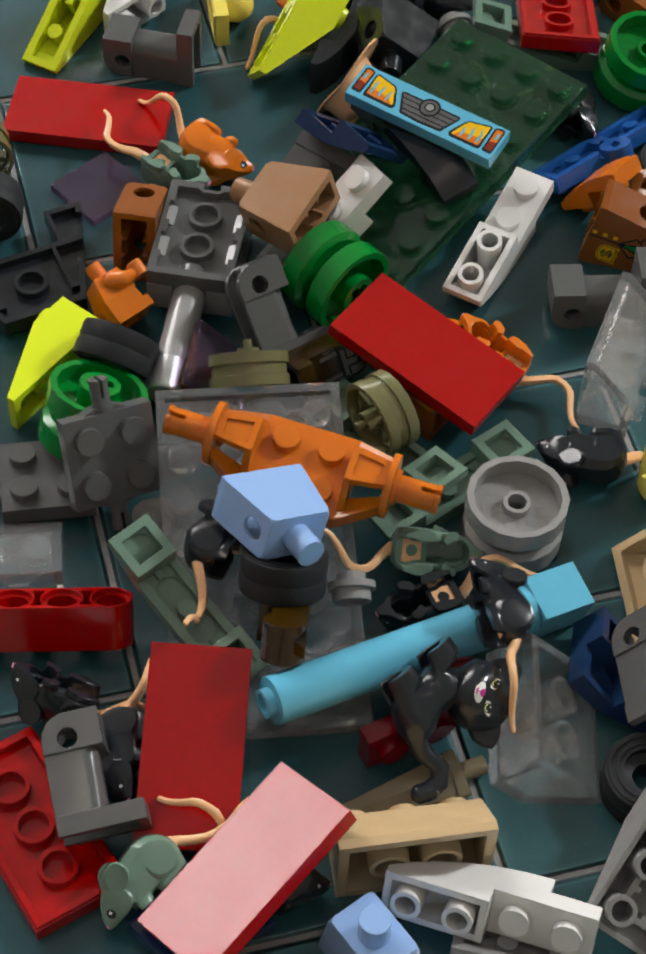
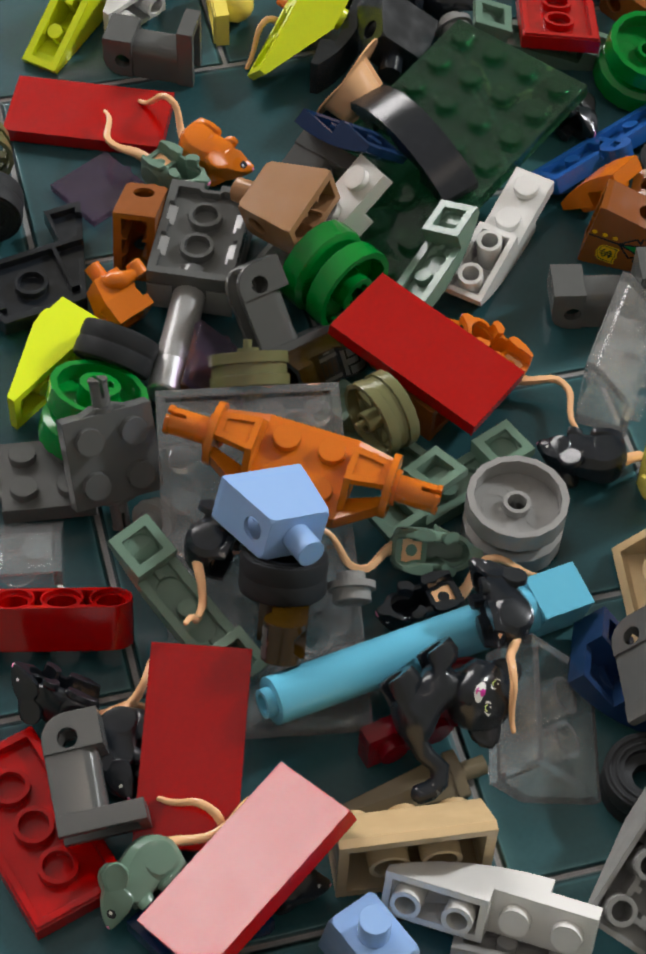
tile [345,64,510,169] -> none
none -> sand green slope [397,199,479,307]

